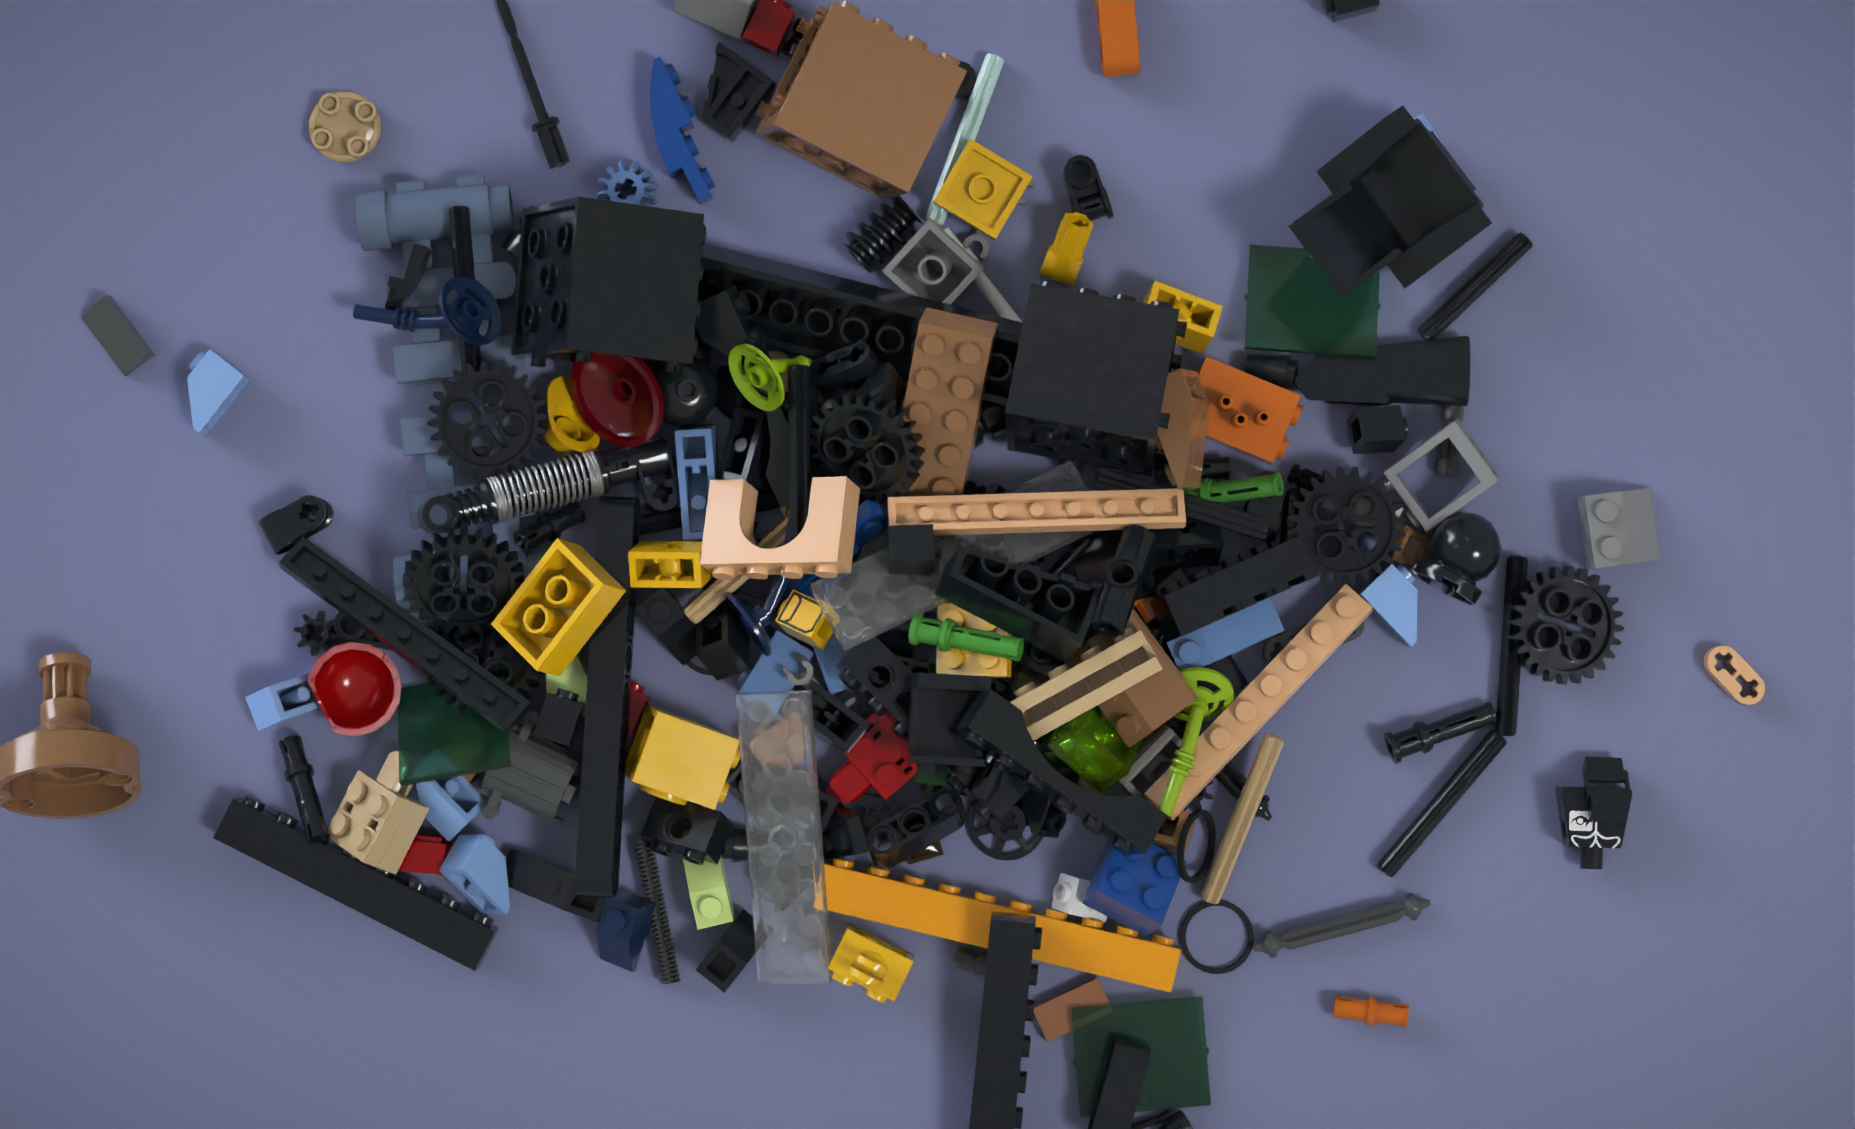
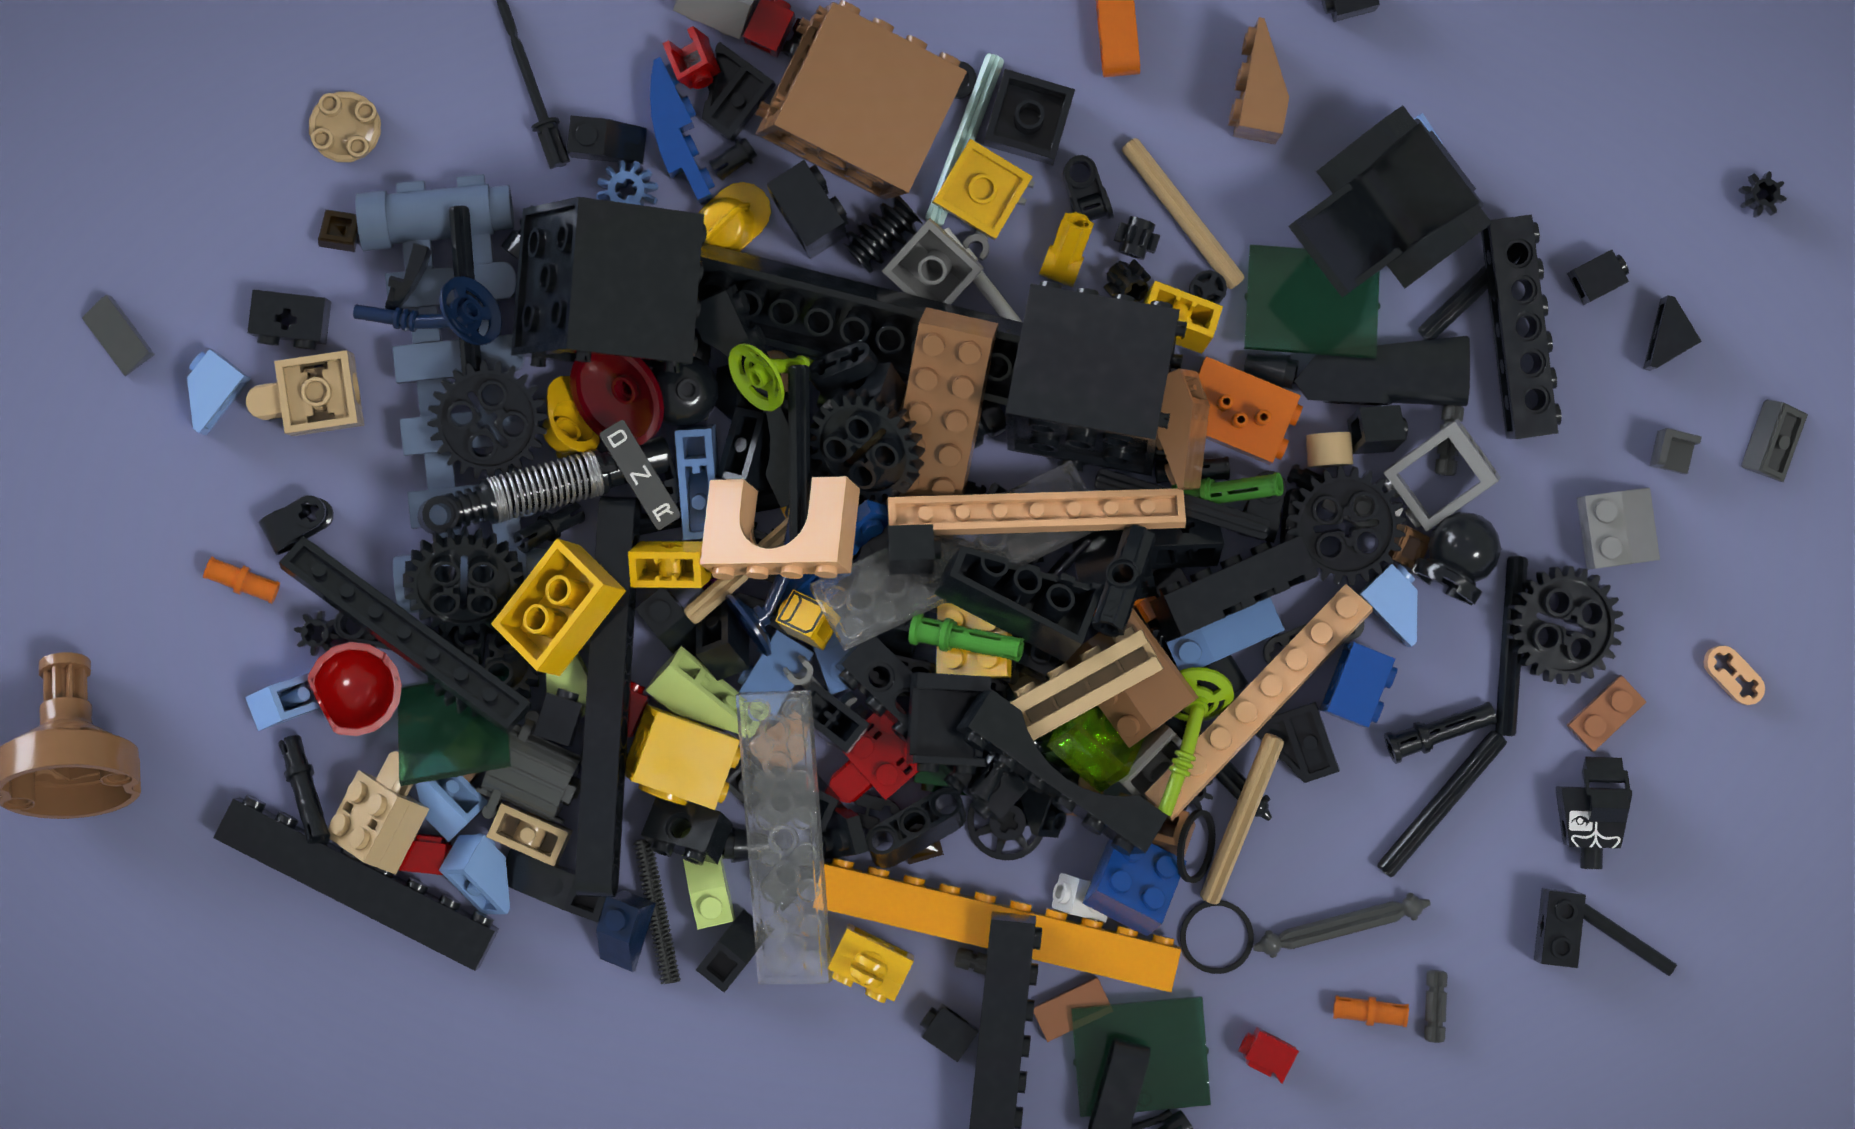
none -> orange pin [203,556,281,604]
none -> tan brick [246,350,365,436]
none -> black brick [247,290,331,350]
none -> dark brown tile [318,209,359,252]
none -> tan brick [486,801,573,867]
none -> black slope [567,115,647,165]
none -> dark grey sticker [600,420,681,530]
none -> yellowish green slope [645,646,766,738]
none -> red window [662,26,721,89]
none -> yellow piece [698,182,771,252]
none -> black pin [709,138,758,181]
none -> black brick [767,160,849,259]
none -> black brick [920,1003,979,1062]
none -> black brick [984,69,1075,165]
none -> black gear [1103,259,1151,302]
none -> black gear [1114,216,1160,260]
none -> tan axle [1122,138,1245,289]
none -> black wheel [1188,270,1227,304]
none -> medium nougat slope [1228,17,1289,144]
none -> red window [1238,1027,1299,1084]
none -> black wing [1256,701,1340,783]
none -> tan piece [1306,432,1353,468]
none -> blue brick [1319,642,1398,728]
none -> dark grey axle [1424,970,1448,1043]
none -> black brick [1481,214,1562,439]
none -> black brick [1534,888,1586,968]
none -> black brick [1567,250,1629,305]
none -> nougat plate [1567,675,1646,752]
none -> black bar [1583,903,1677,976]
none -> black slope [1643,295,1702,371]
none -> dark grey panel [1649,428,1702,475]
none -> black gear [1738,171,1787,218]
none -> dark grey slope [1742,400,1808,482]

